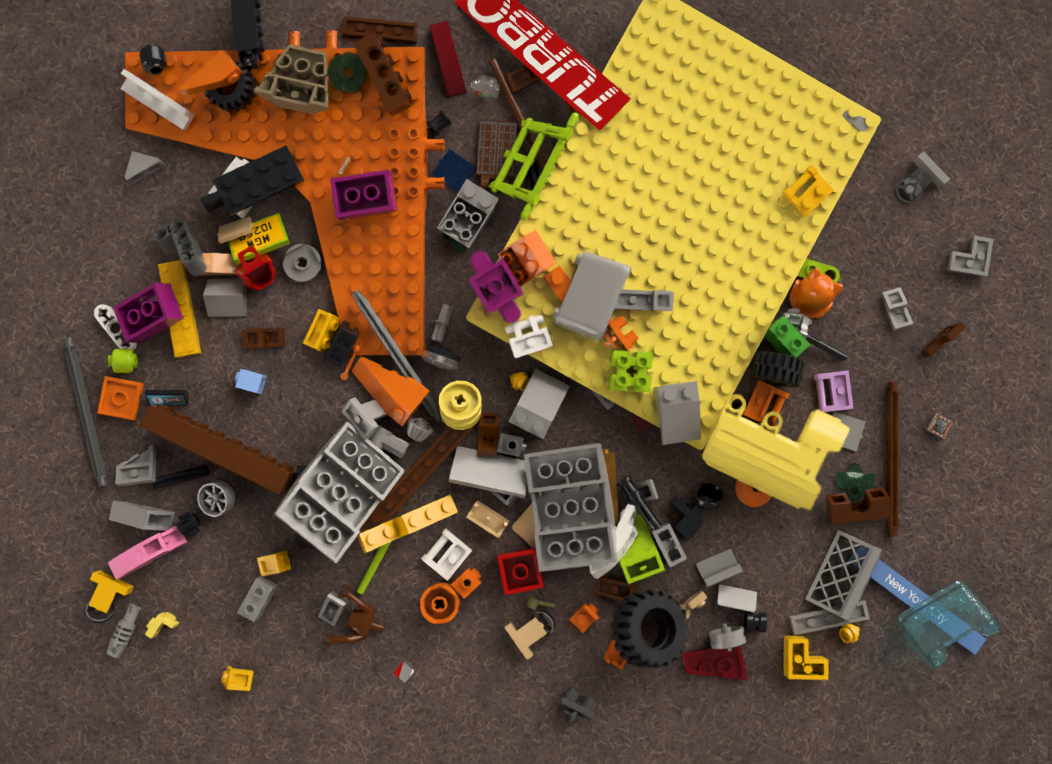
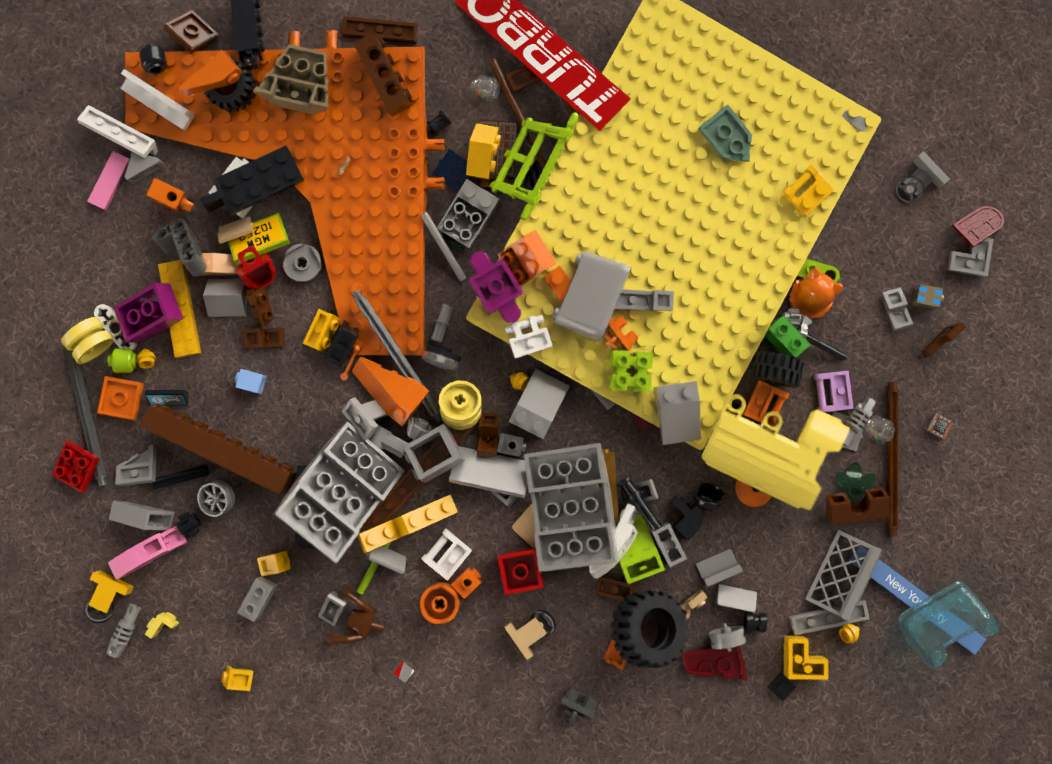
clear green plate [328,52,367,93] -> none
magenta brick [330,170,398,221] -> none
dark red slope [430,20,467,97] -> none
tan hinge [466,500,509,538] -> none
olive hand [526,596,555,610] -> none
orange bracket [569,602,600,633] -> none
none -> red tile [52,441,100,493]
none -> light yellow wheel [61,317,114,364]
none -> white fence [77,105,158,158]
none -> bright pink tile [87,151,130,211]
none -> yellow plate [136,348,156,369]
none -> orange torso [146,178,195,213]
none -> reddish brown tile [163,10,219,54]
none -> reddish brown hinge [246,285,274,328]
none -> light grey slope [366,546,406,574]
none -> light grey window [403,424,466,483]
none -> light grey bar [420,212,466,281]
none -> yellow brick [466,123,501,179]
none -> sand green tile [698,104,752,162]
none -> black plate [767,673,796,701]
none -> light grey hinge [843,397,876,447]
none -> clear head [864,415,895,444]
none -> dark tan brick [911,284,944,310]
none -> window [952,206,1004,248]

